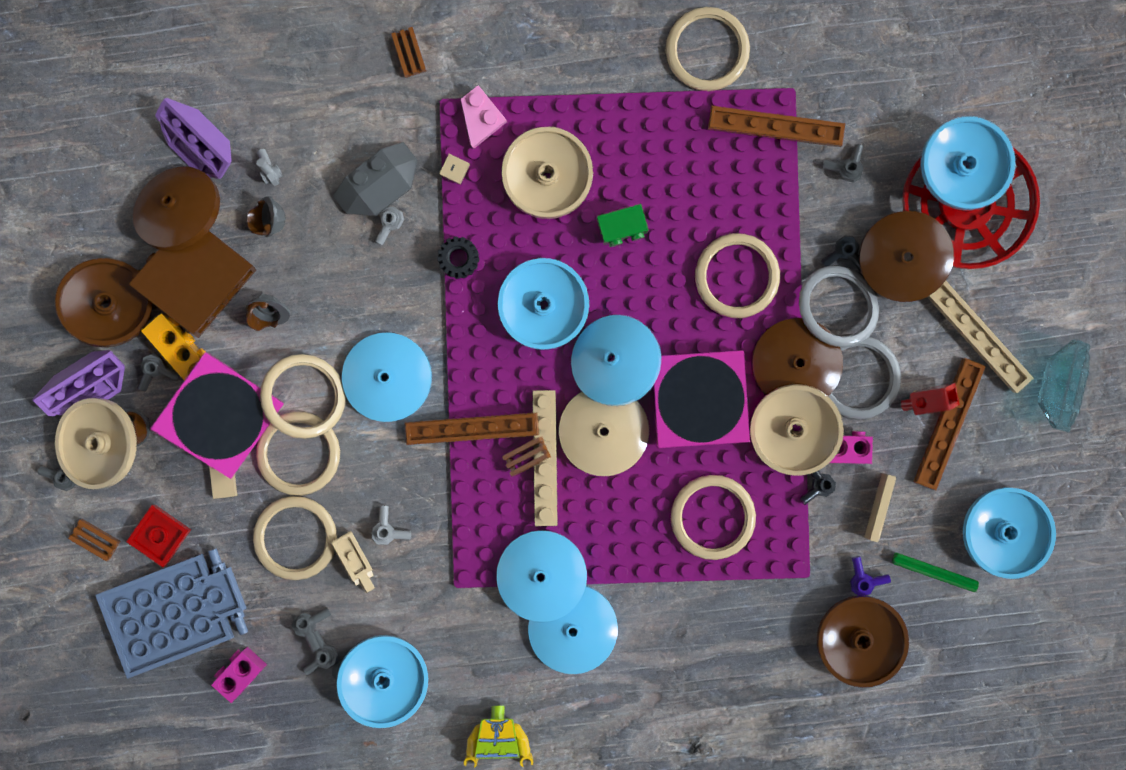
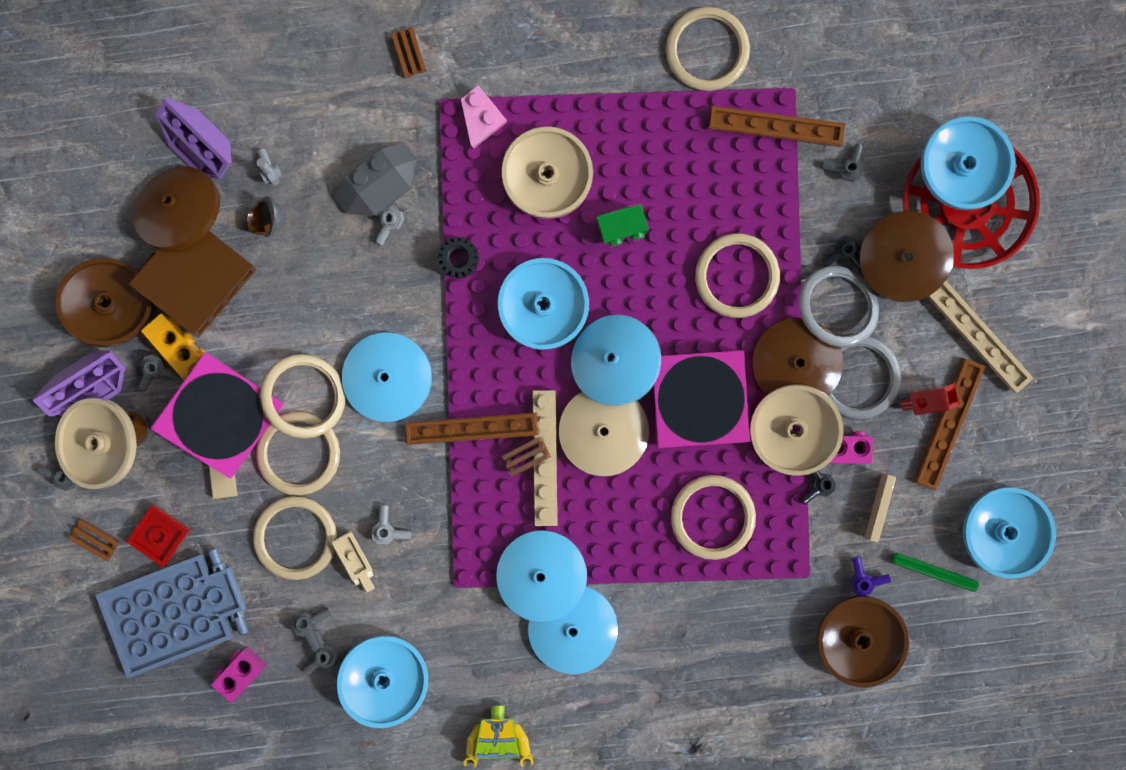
dark grey piece [246,294,290,331] -> none
tan tile [440,154,470,185] -> none
clear light blue wedge [1037,339,1090,433] -> none

